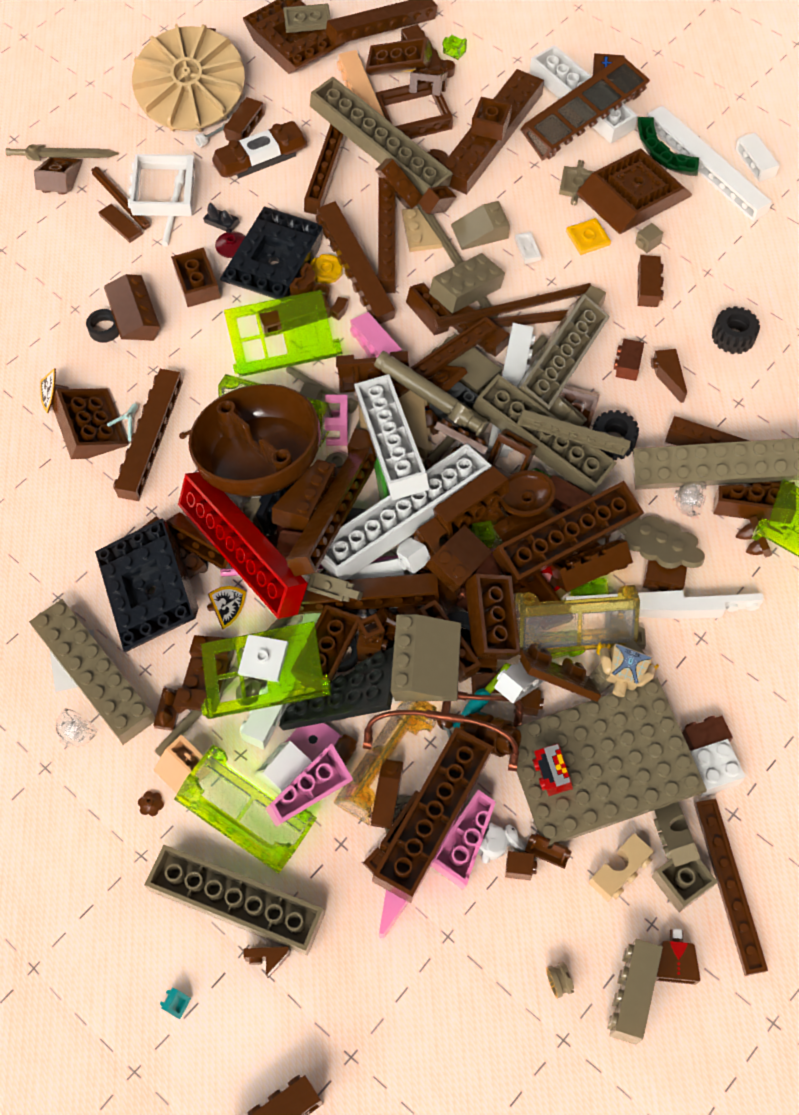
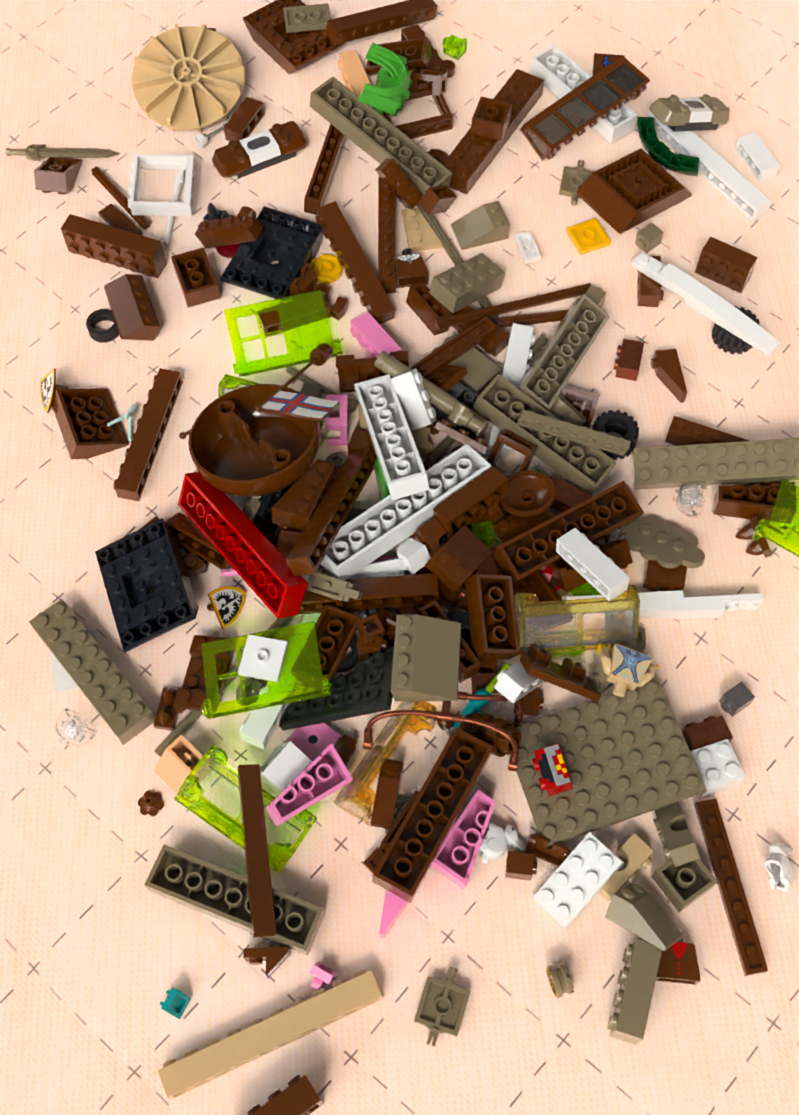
none -> reddish brown brick [60,214,167,279]
none -> tan brick [158,969,383,1100]
none -> reddish brown hinge [195,206,263,248]
none -> reddish brown tile [237,764,276,937]
none -> flag [255,343,339,421]
none -> bright pink tile [309,962,338,990]
none -> bright green piece [358,42,412,116]
none -> white brick [391,369,436,431]
none -> reddish brown torso [396,249,429,288]
none -> dark tan plate [414,967,471,1047]
none -> white plate [533,832,624,929]
none -> white brick [556,528,629,602]
none -> dark tan slope [605,883,683,951]
none -> white slope [631,251,781,356]
none -> dark tan piece [649,94,730,132]
none -> reddish brown brick [695,237,758,293]
none -> flat silver brick [719,681,755,717]
none -> white animal [764,841,795,893]

